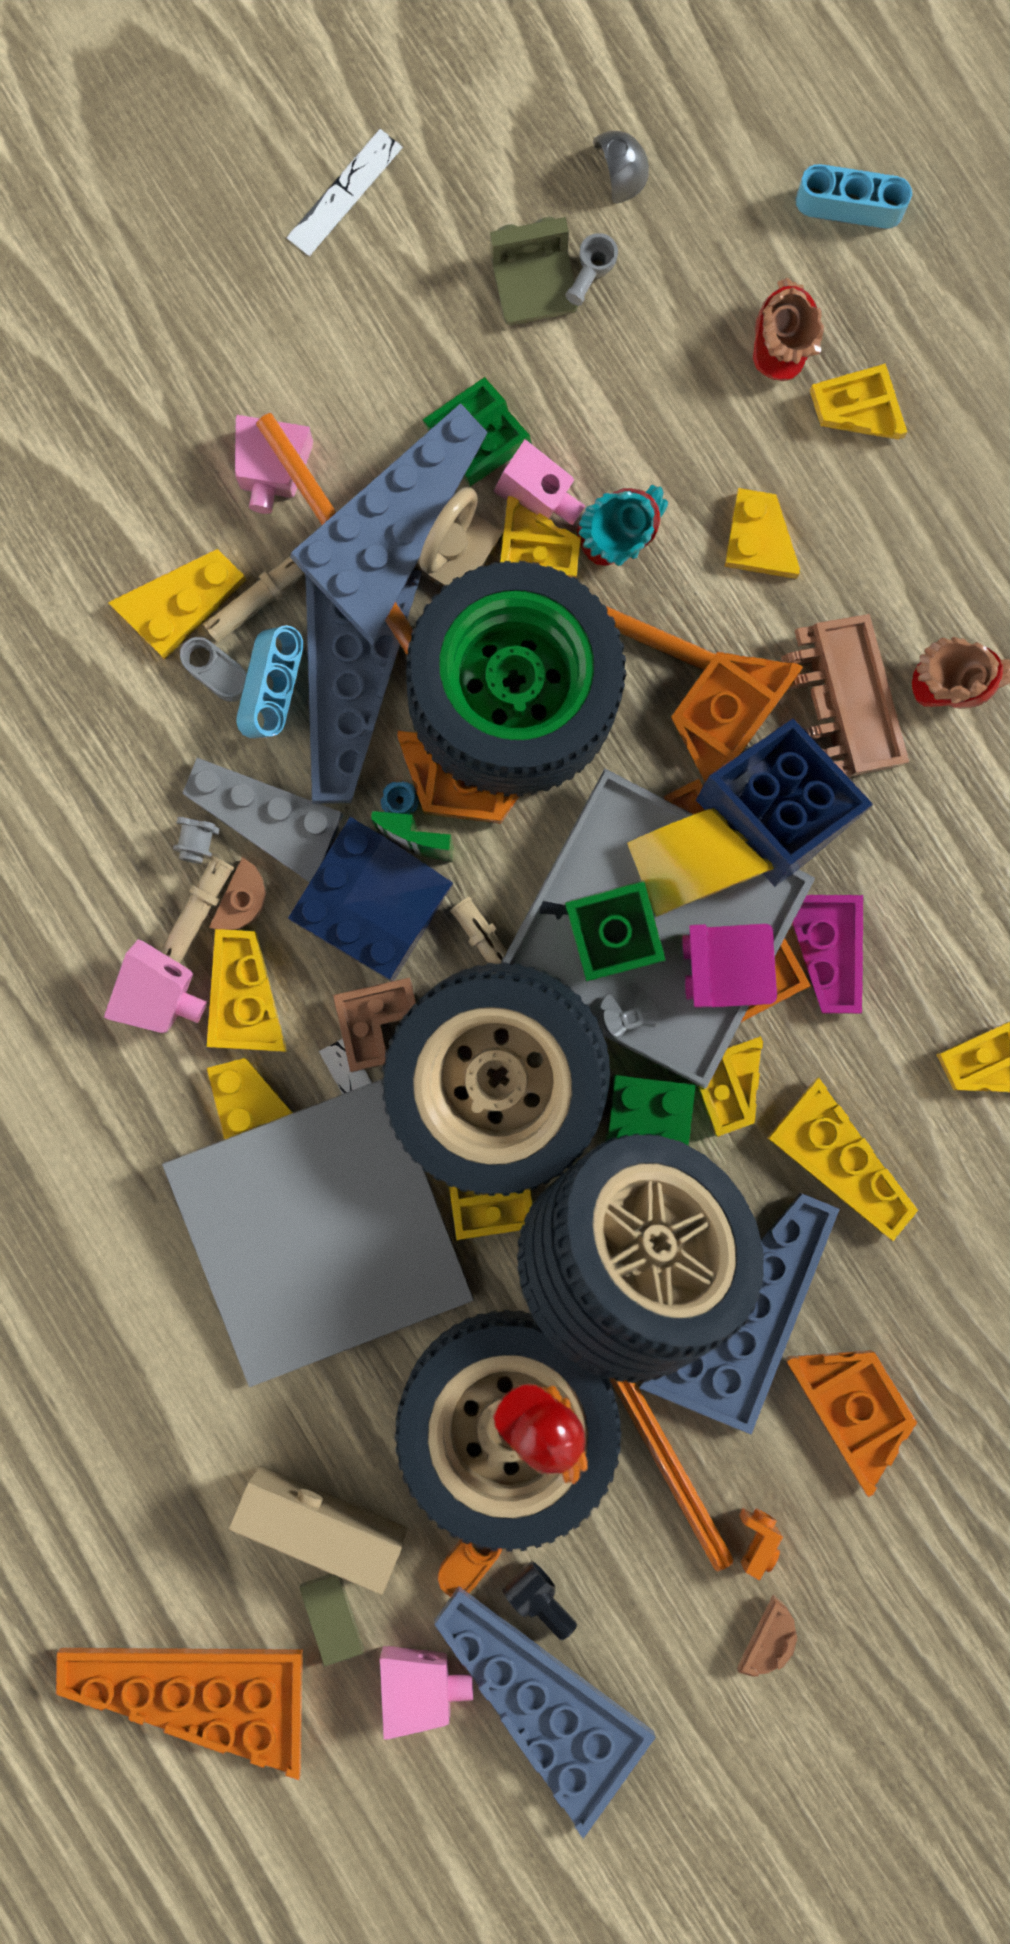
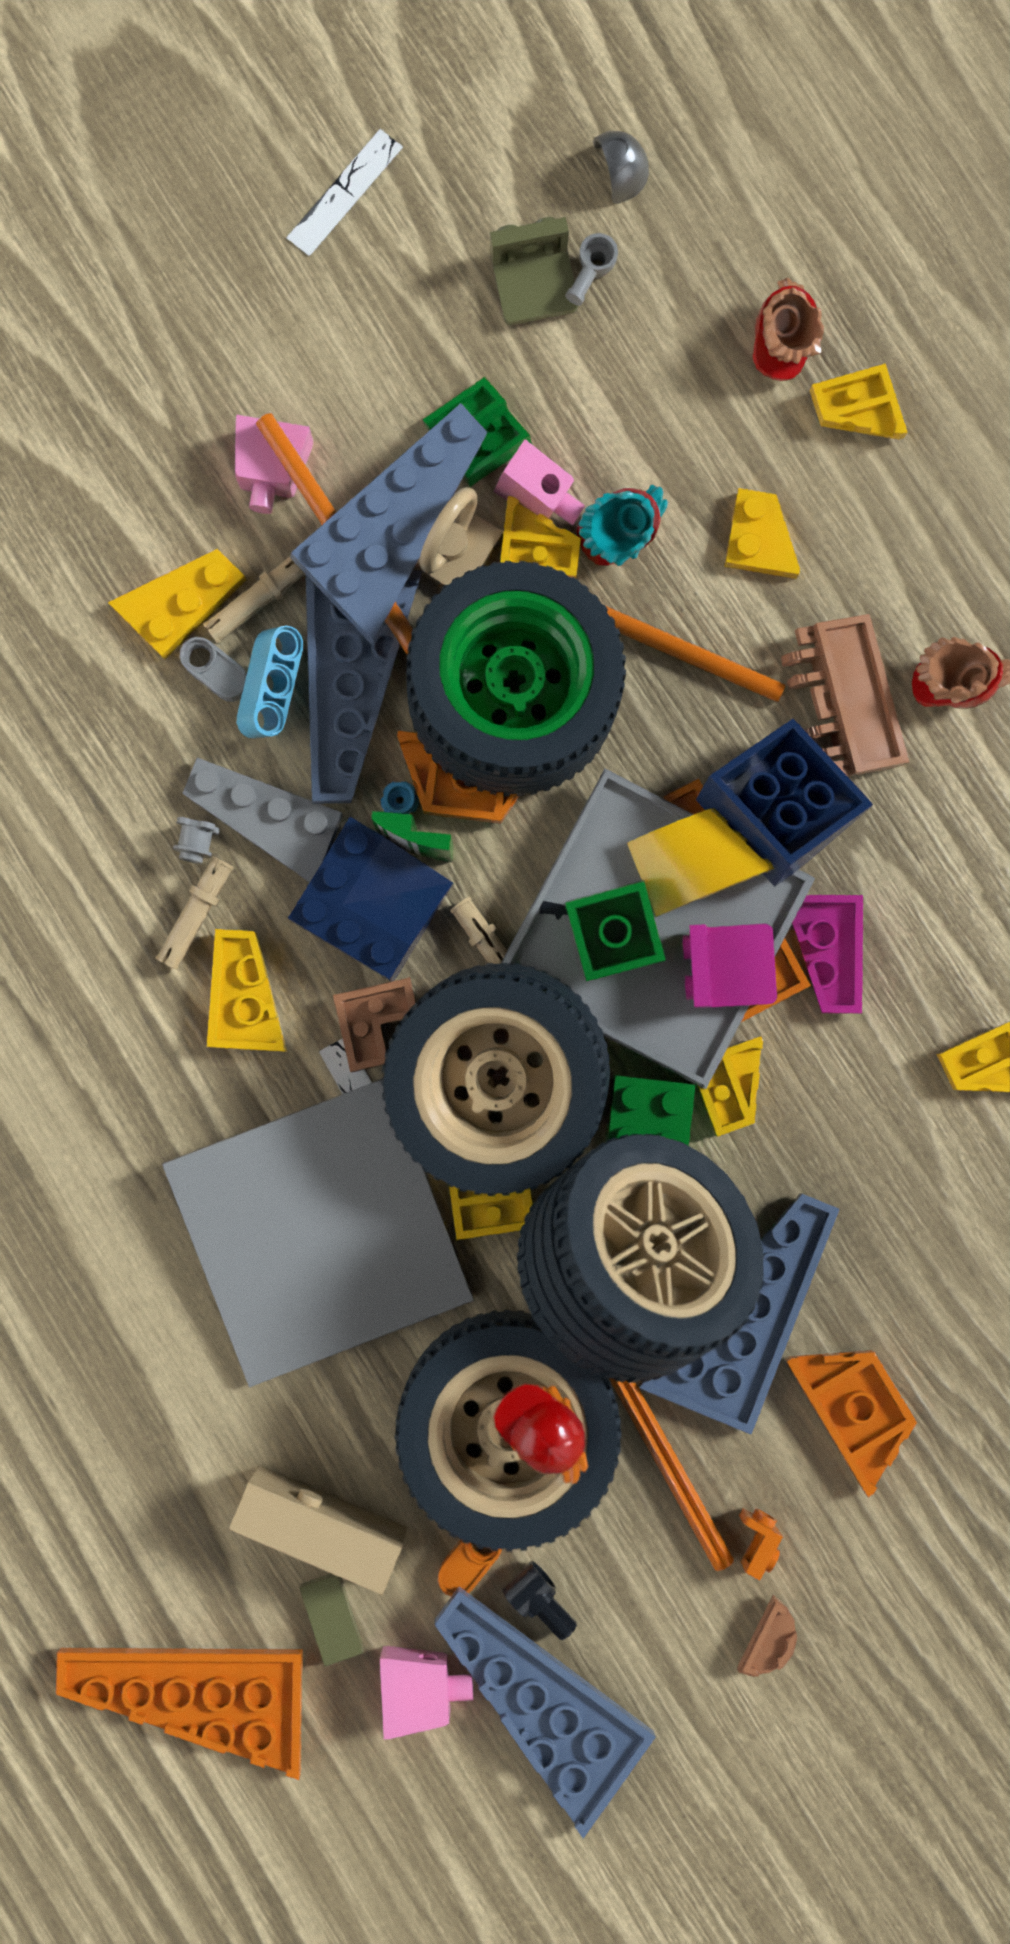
bright pink torso [104,939,207,1033] -> none
yellow wing [207,1058,293,1139] -> none
nougat plate [209,857,266,930] -> none
light grey piece [600,989,660,1039] -> none
orange wing [671,652,803,782] -> none
yellow wing [767,1077,918,1241] -> none
medium azure beam [796,164,912,229] -> none

